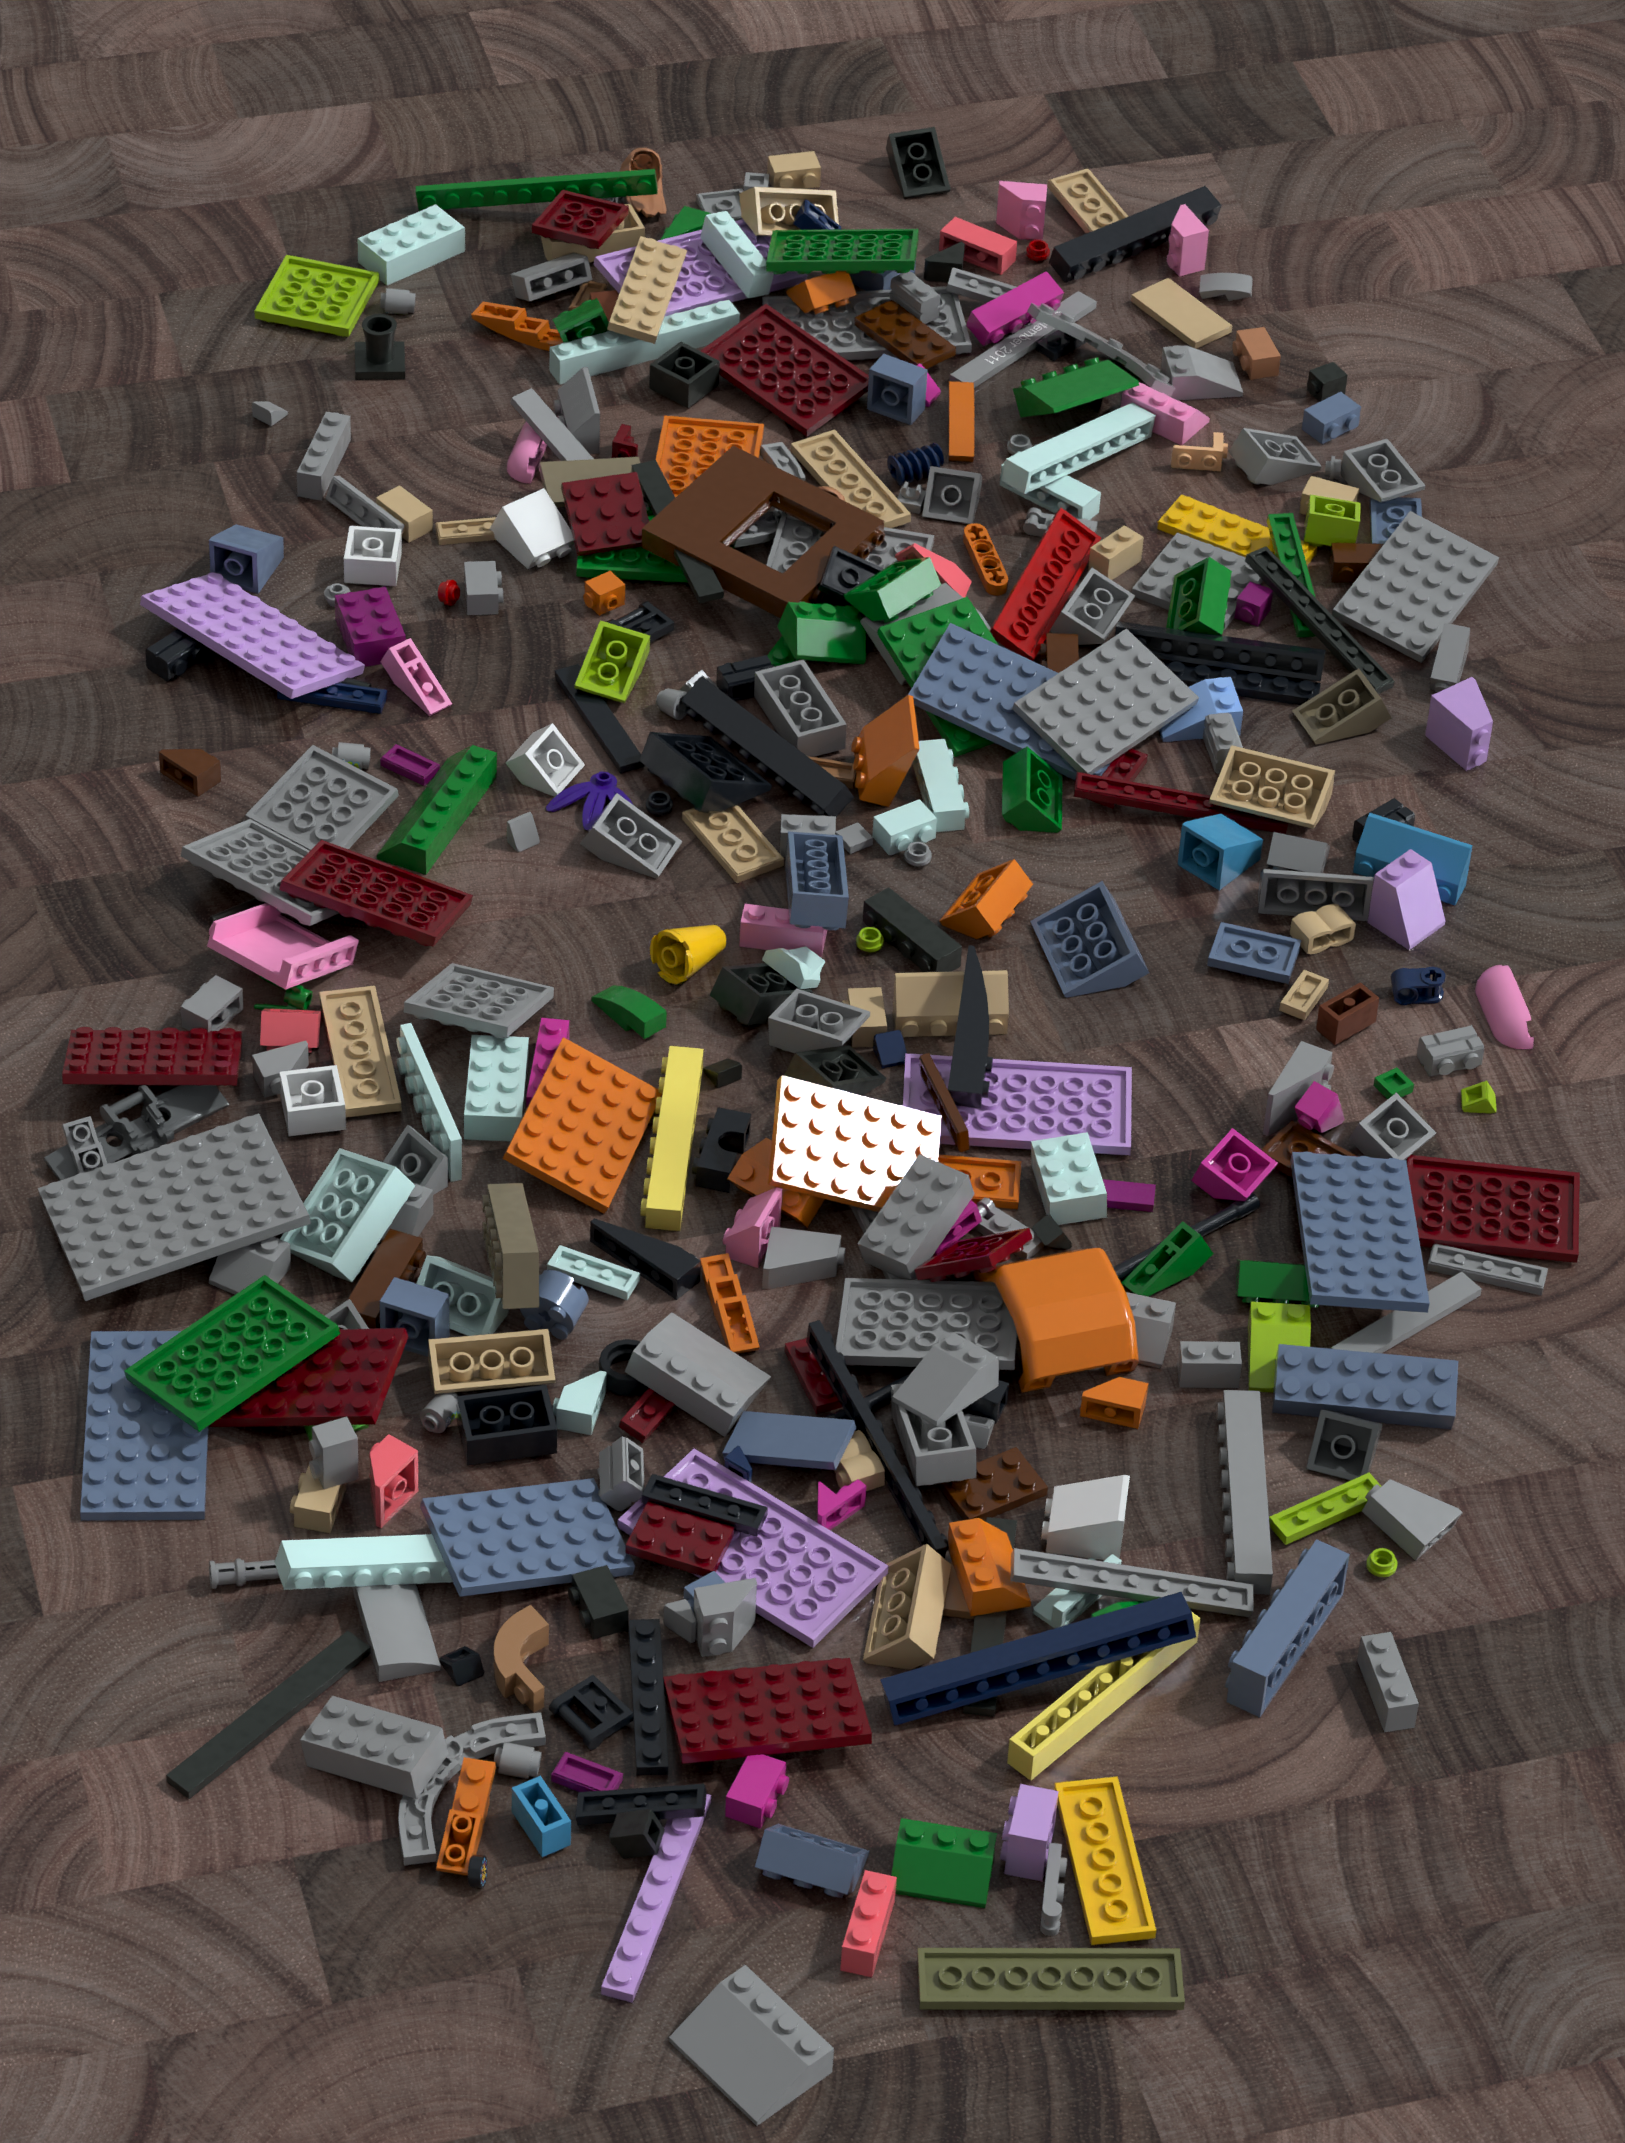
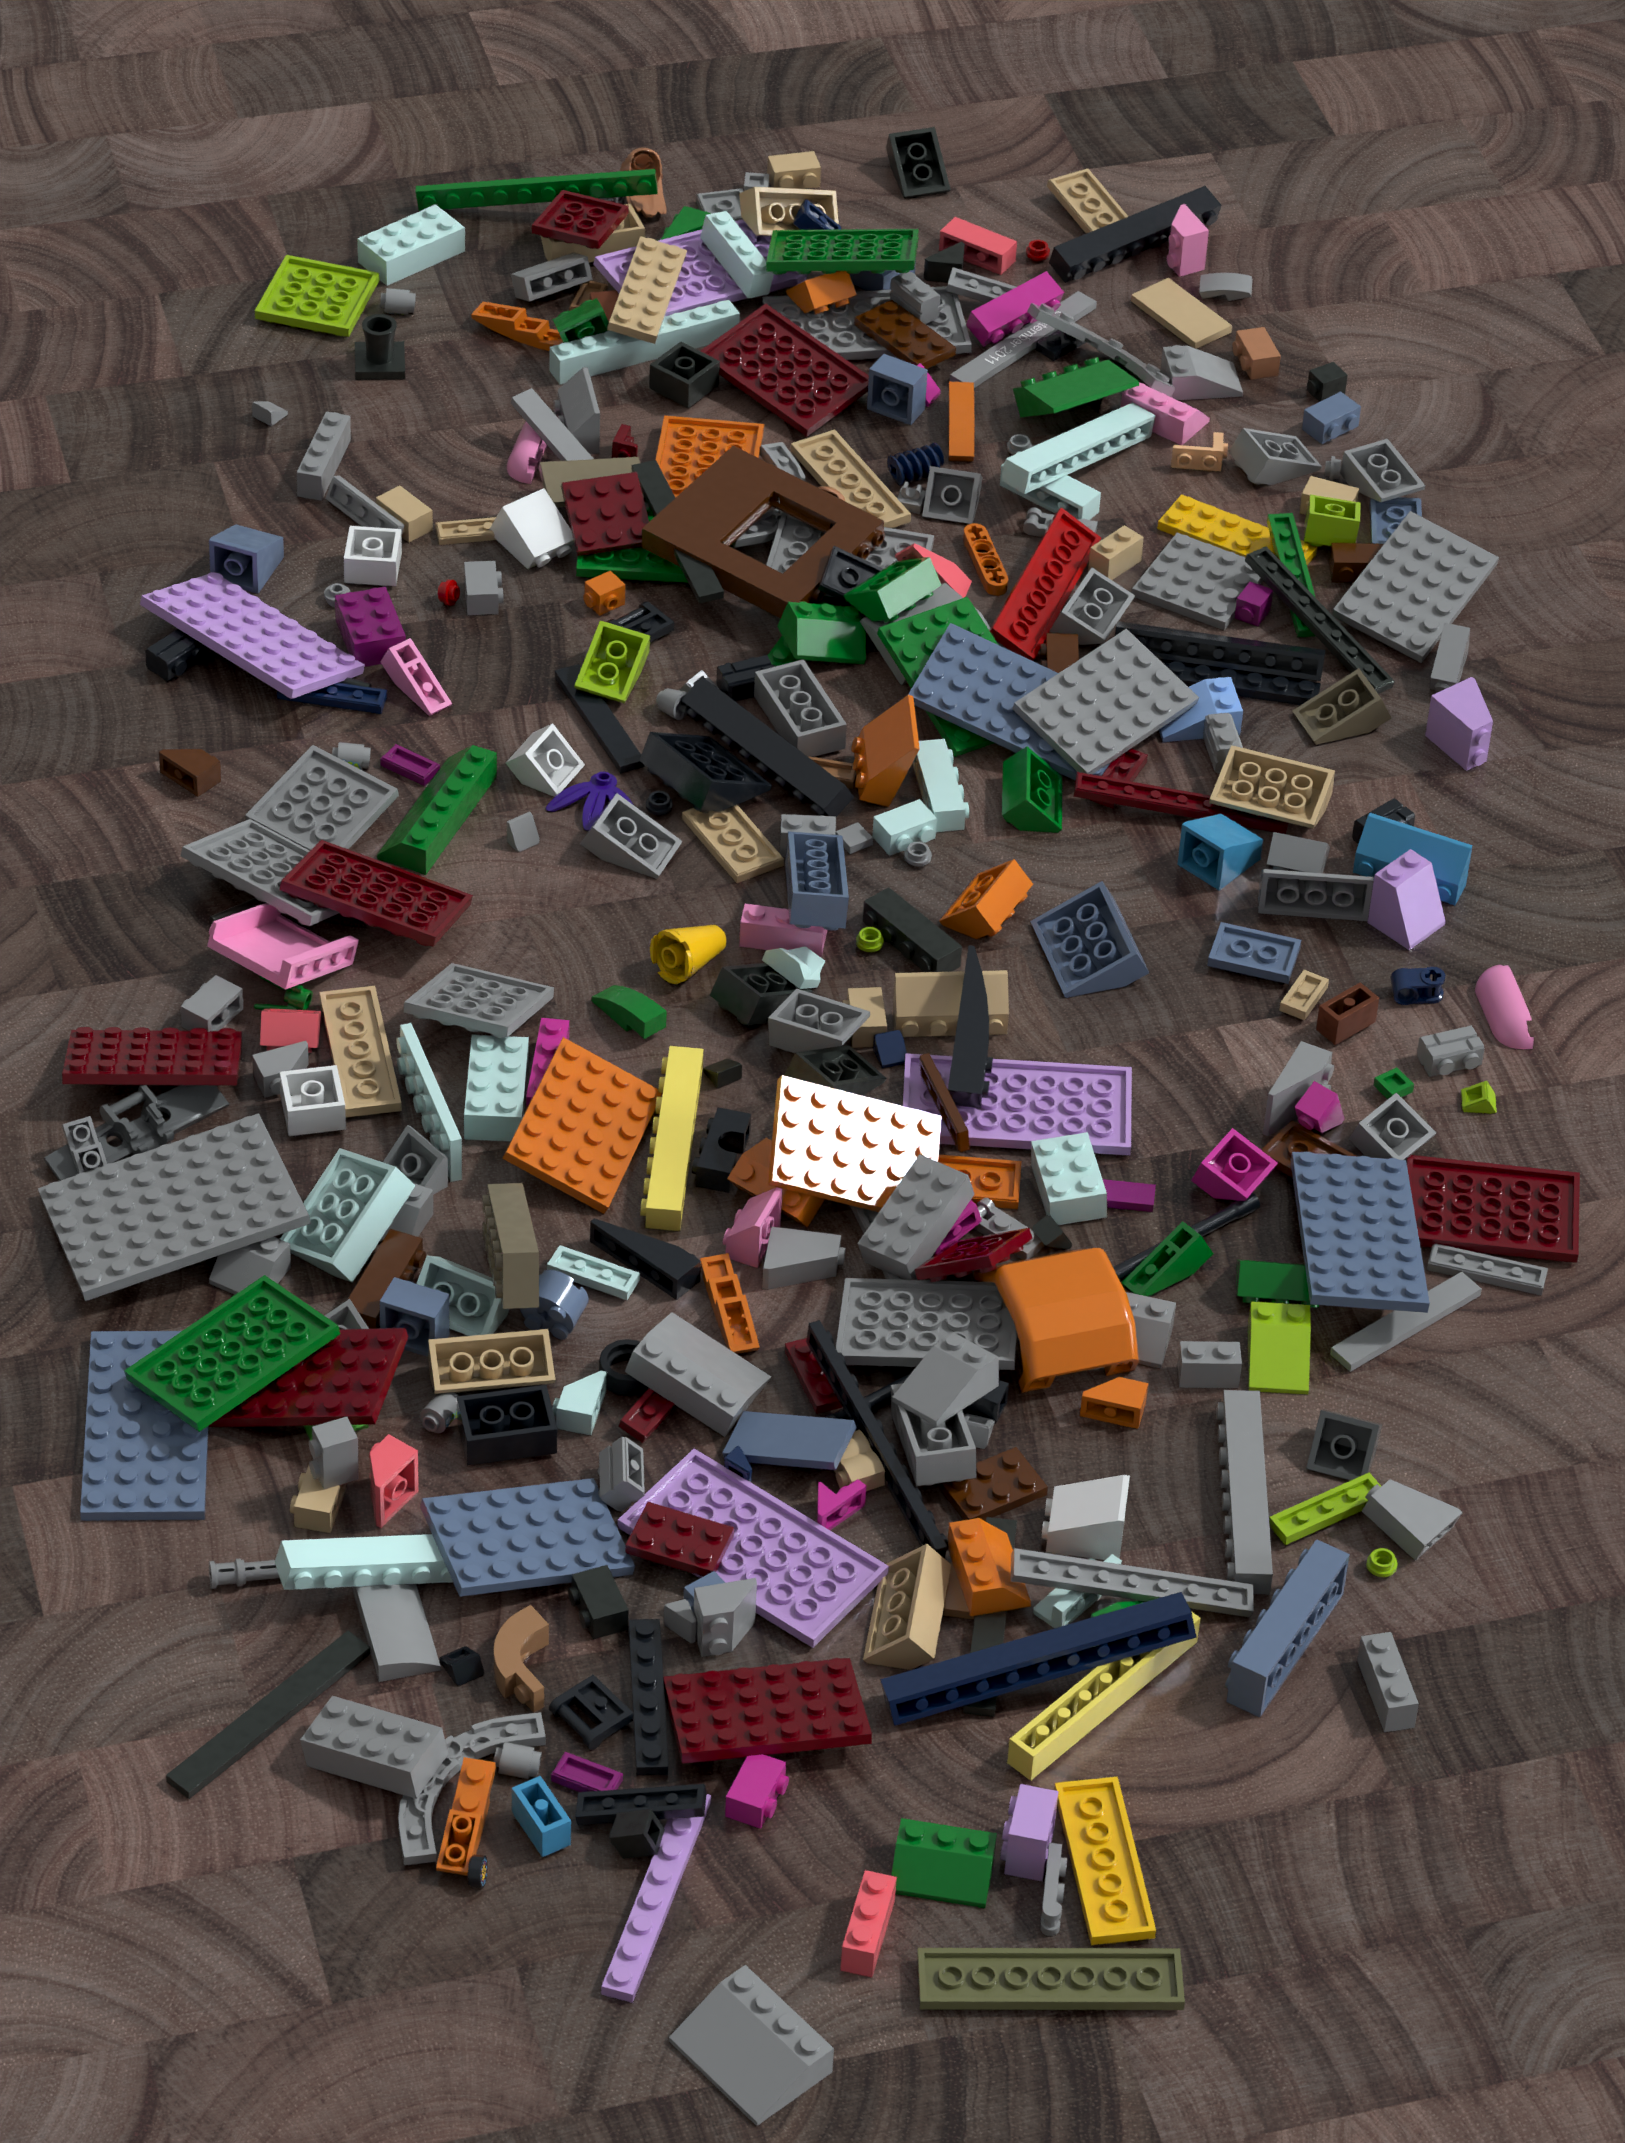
black plate [641,1474,768,1537] -> none
sand blue slope [755,1824,870,1898] -> none
bright pink slope [996,181,1047,240] -> none
green slope [1166,557,1232,635] -> none
sand blue brick [1272,1344,1458,1429] -> none
tan brick [1290,904,1356,954] -> none

